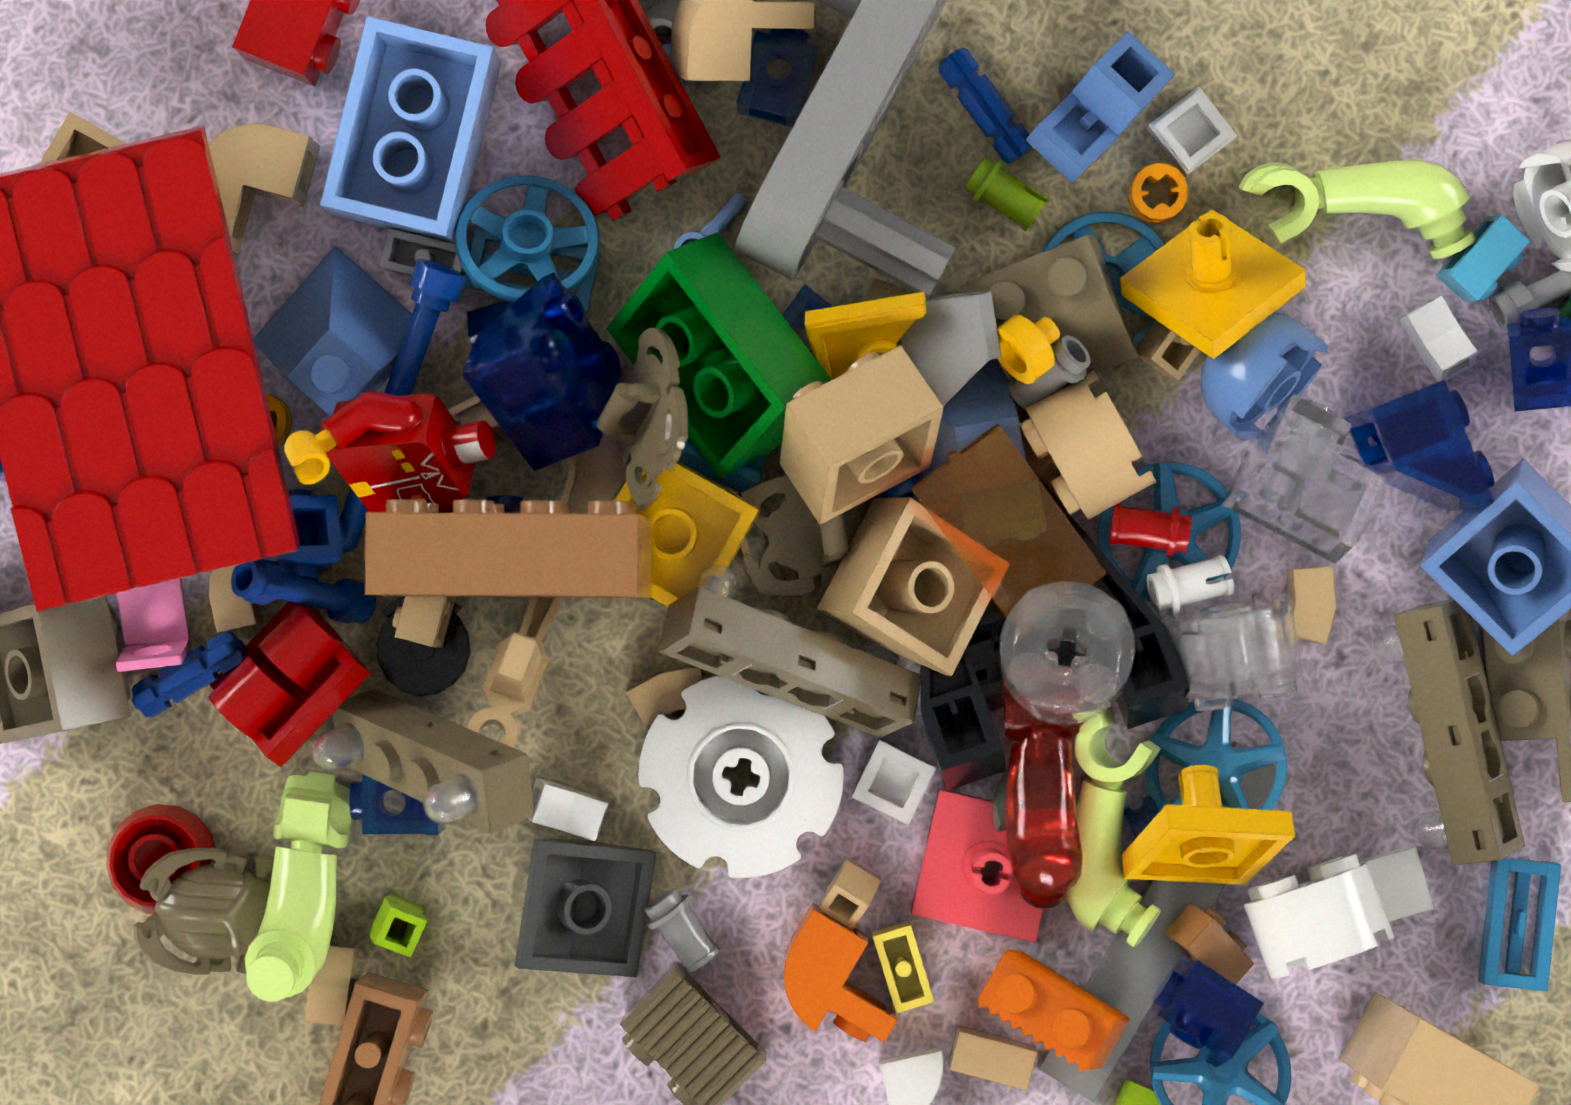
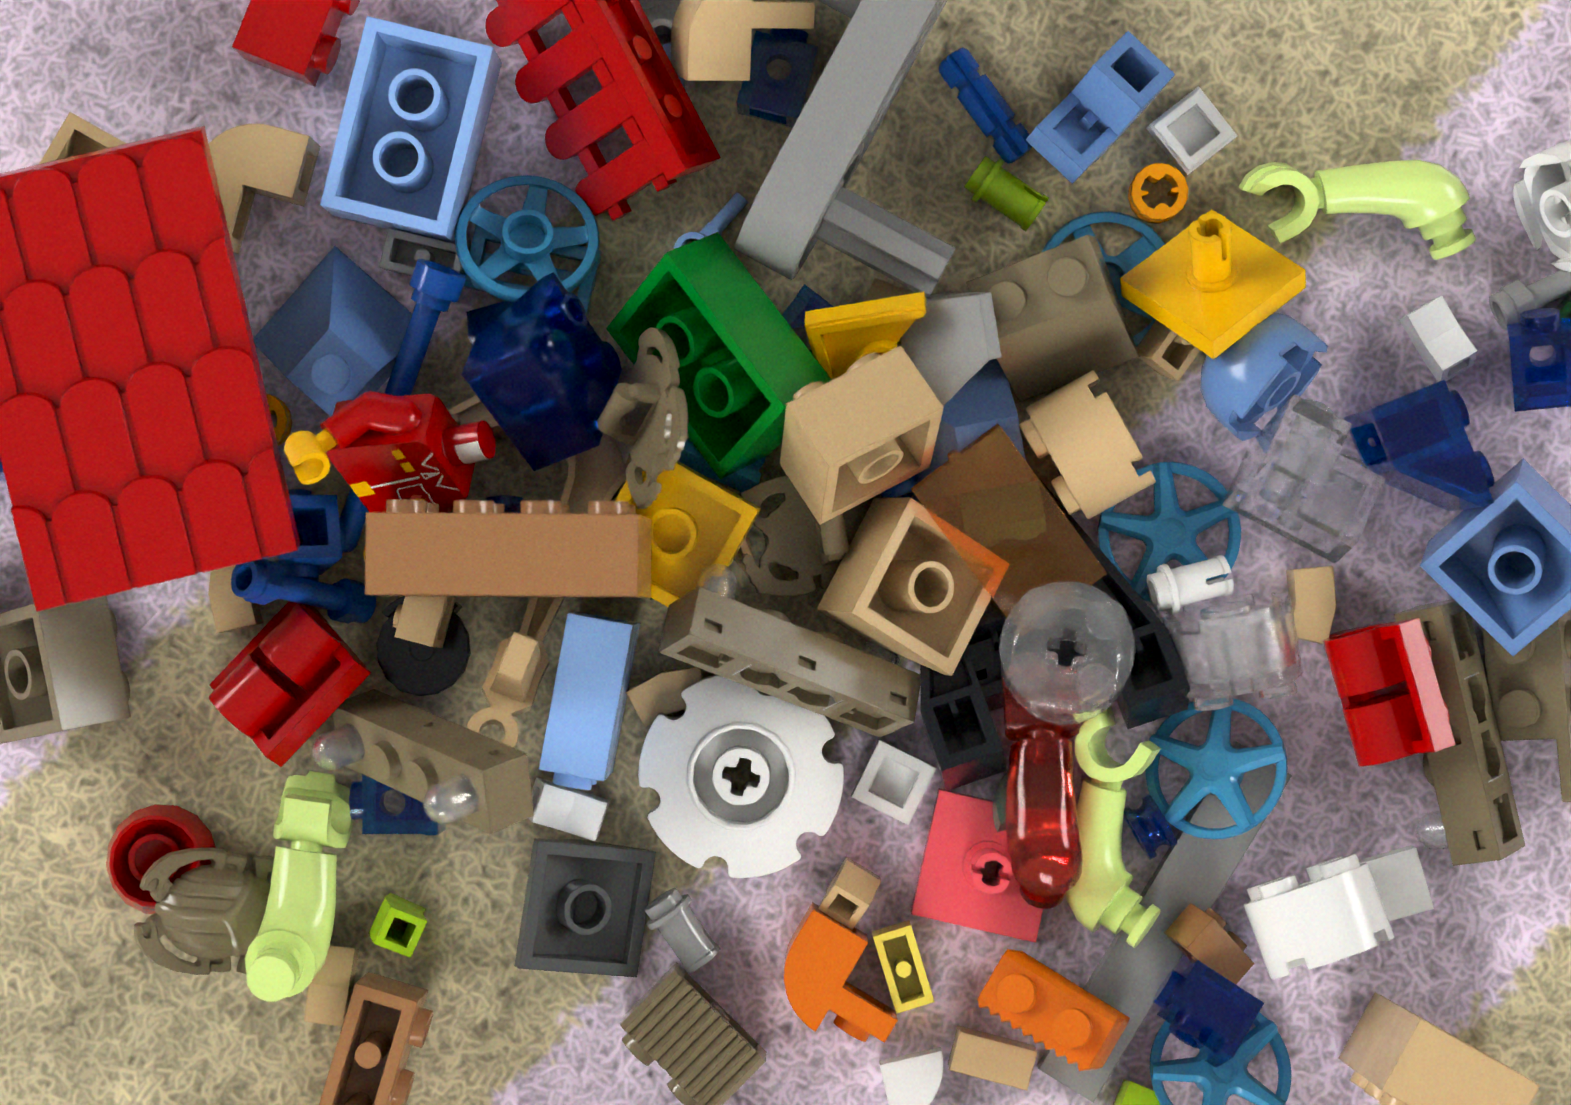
bright pink bracket [116,578,192,672] -> none
blue axle [131,631,246,717] -> none
yellow tile [997,315,1060,384] -> none
light grey pin [1009,335,1091,410] -> none
red pin [1109,504,1192,558] -> none
yellow tile [1122,765,1295,885] -> none
medium azure piece [1436,214,1531,302] -> none
dark azure tile [1478,857,1561,992] -> none
none -> light blue brick [539,612,641,790]
none -> red plate [1323,618,1456,766]

